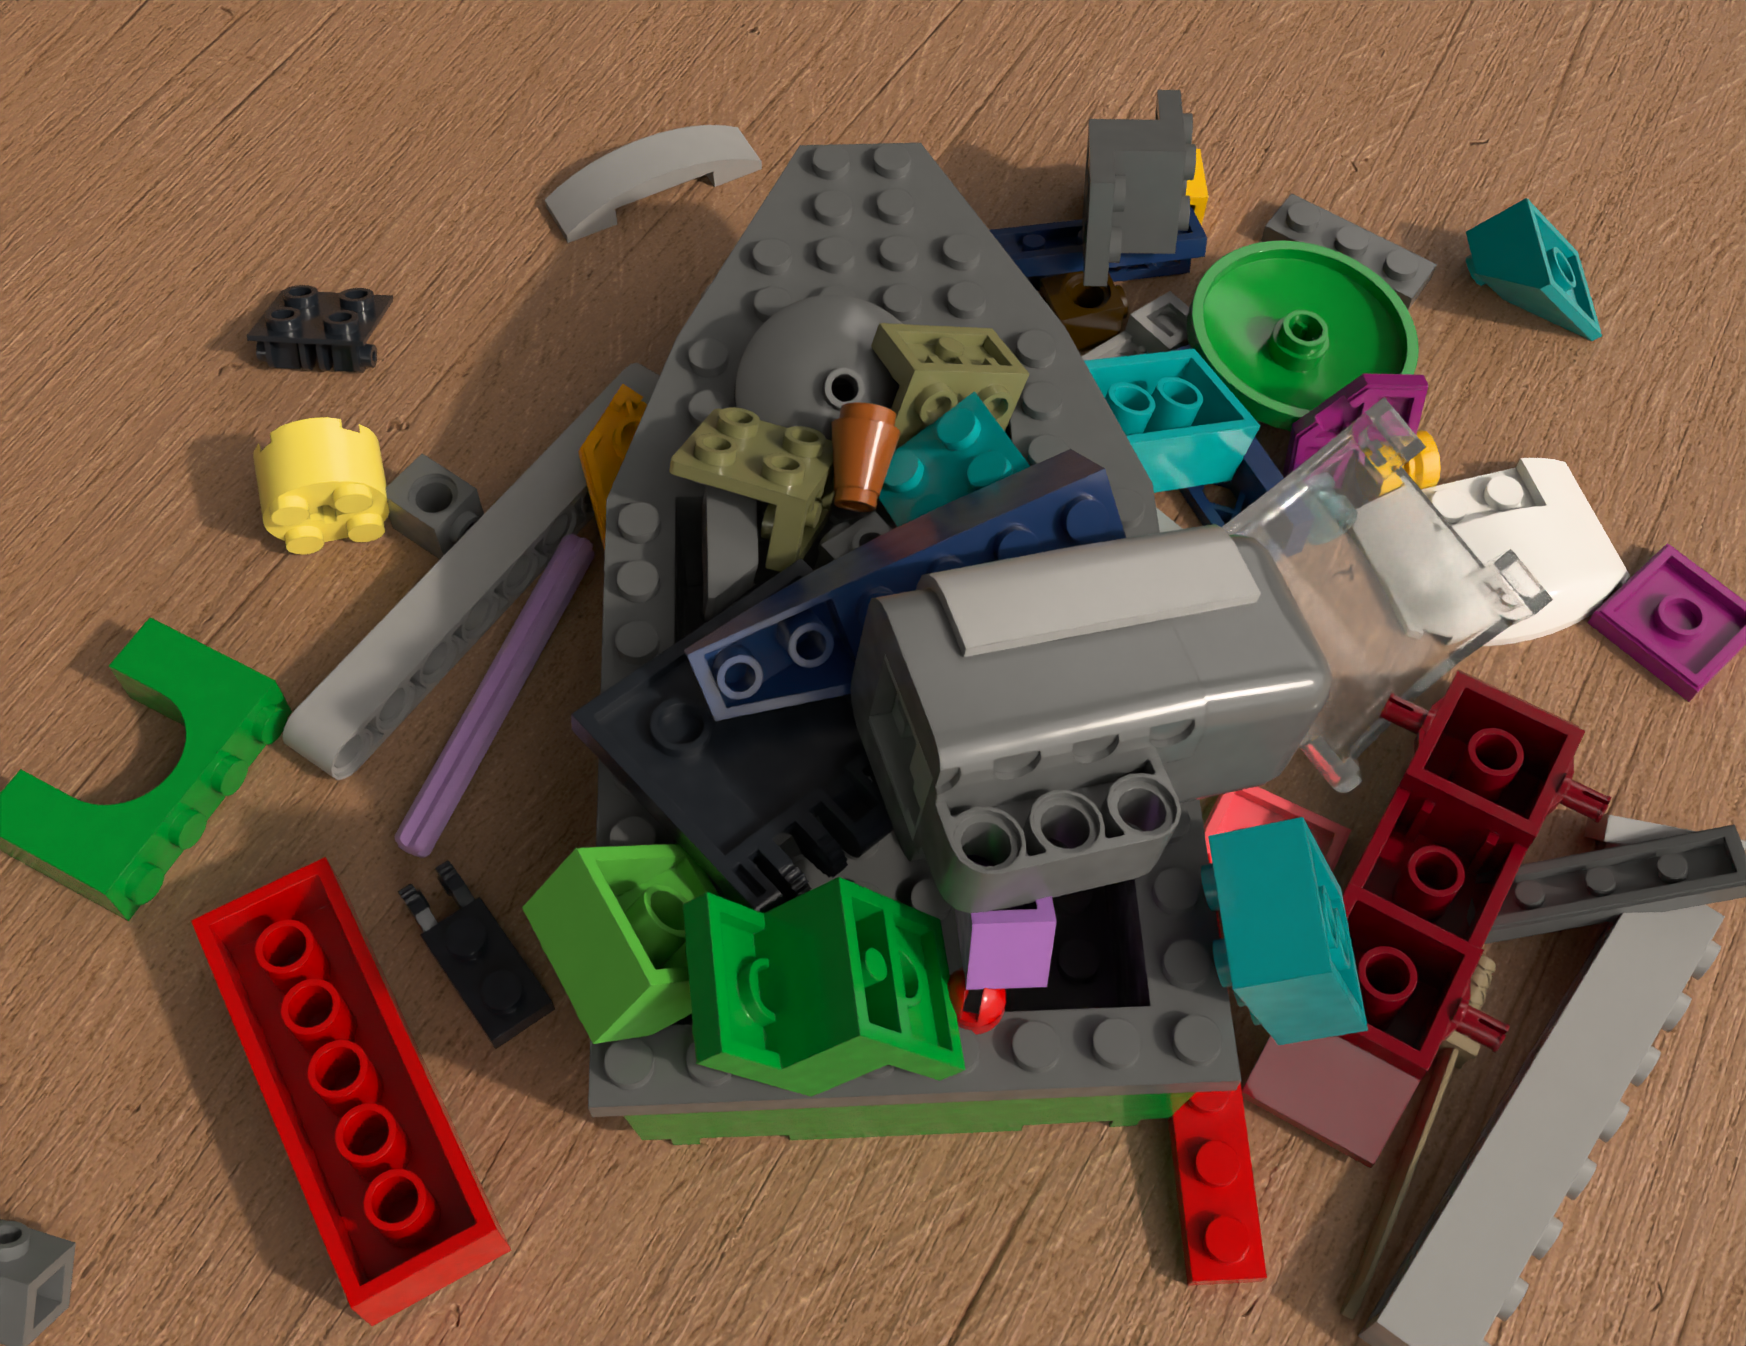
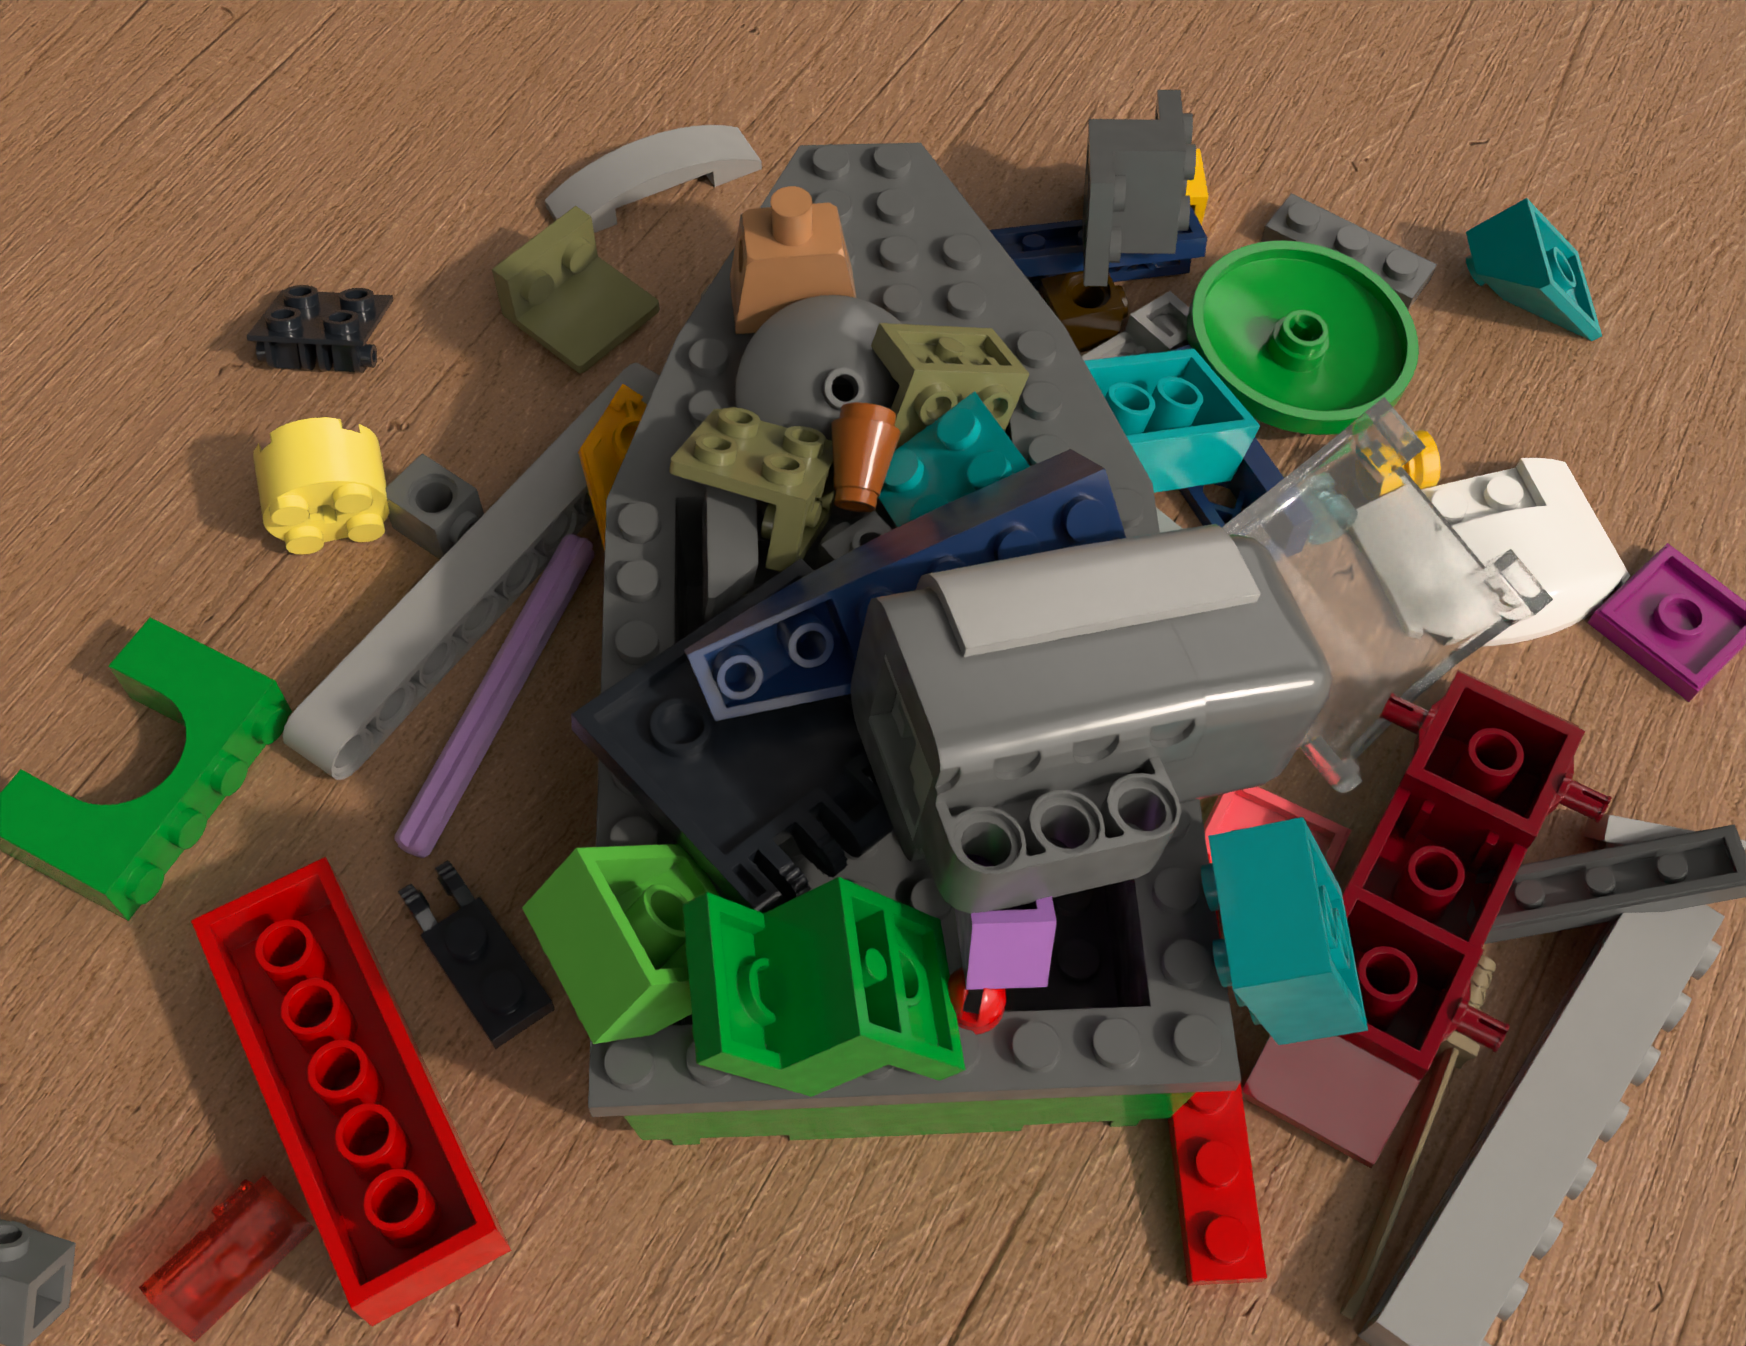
magenta tile [1283,373,1428,486] -> none
none -> clear red hinge [139,1175,315,1343]
none -> olive bracket [492,205,660,373]
none -> medium nougat torso [730,186,857,334]

